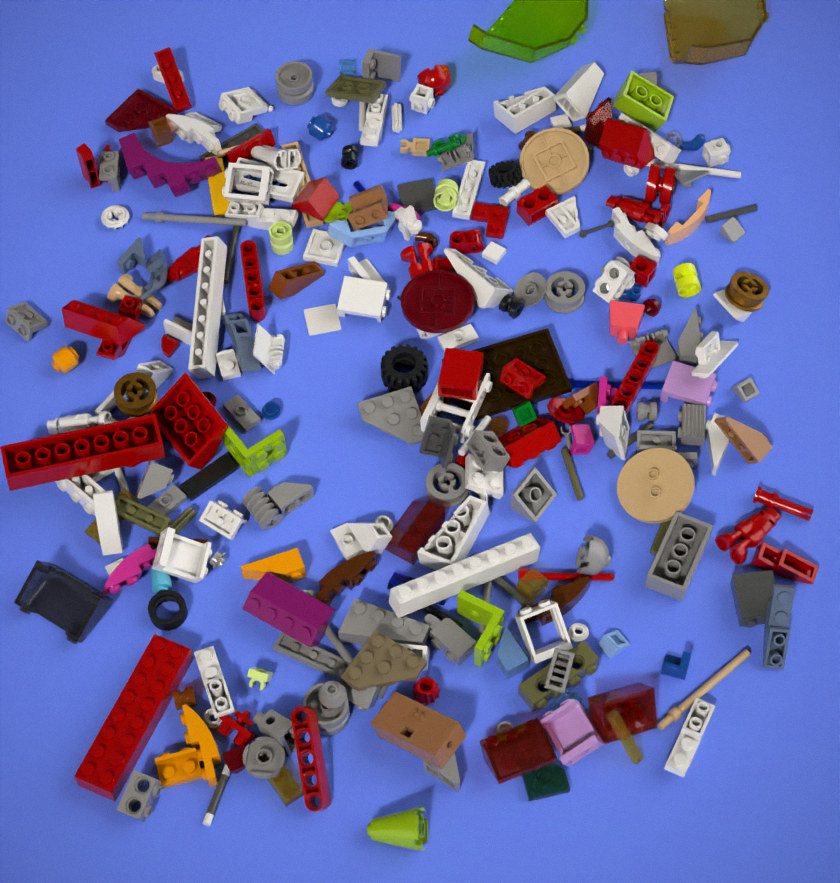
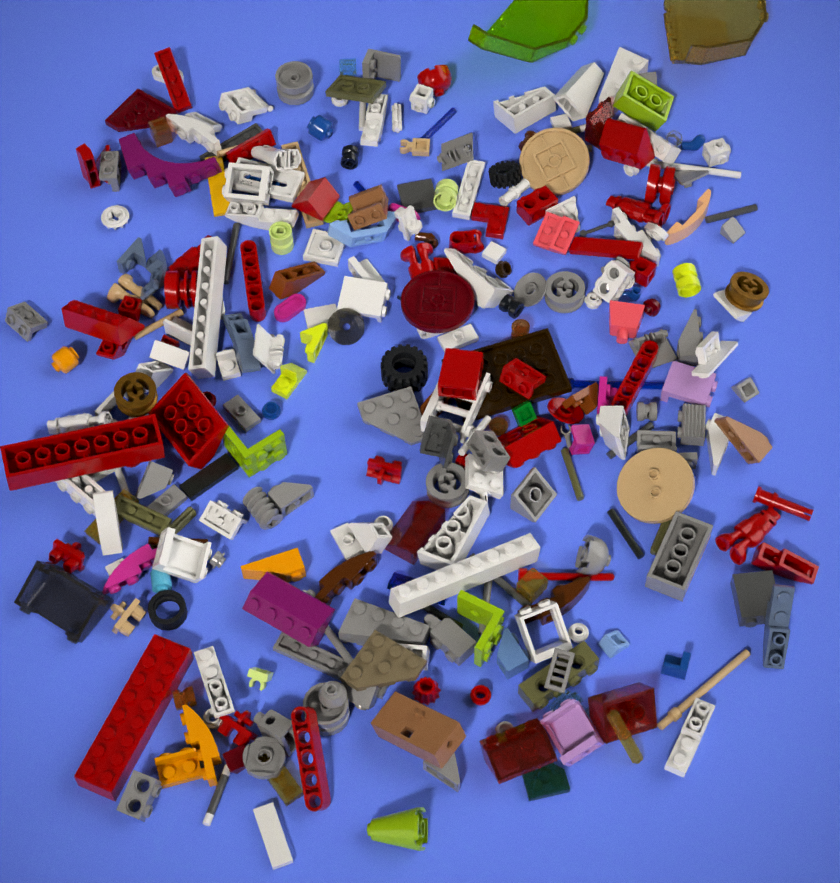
light grey bar [142,212,247,226] -> none
green plate [426,132,467,157] -> none
none -> red hips [48,539,85,574]
none -> tan hips [110,598,146,637]
none -> tan bar [133,308,184,340]
none -> white tile [149,340,190,370]
none -> red wheel [164,270,198,309]
none -> white tile [253,802,294,870]
none -> neon yellow slope [271,363,307,399]
none -> dark pink tile [274,294,306,322]
none -> neon yellow slope [300,323,328,363]
none -> clear smoke dish [328,308,365,345]
none -> red hips [366,455,402,485]
none -> clear blue bar [421,108,457,139]
none -> red plate [470,685,491,706]
none -> dark brown plate [495,261,512,278]
none -> clear orange wheel [511,319,530,339]
none -> coral slope [533,212,580,255]
none -> red tile [569,236,643,260]
none -> white plate [584,292,602,309]
none -> white wedge [598,47,649,117]
none -> pearl dark grey bar [607,509,644,559]

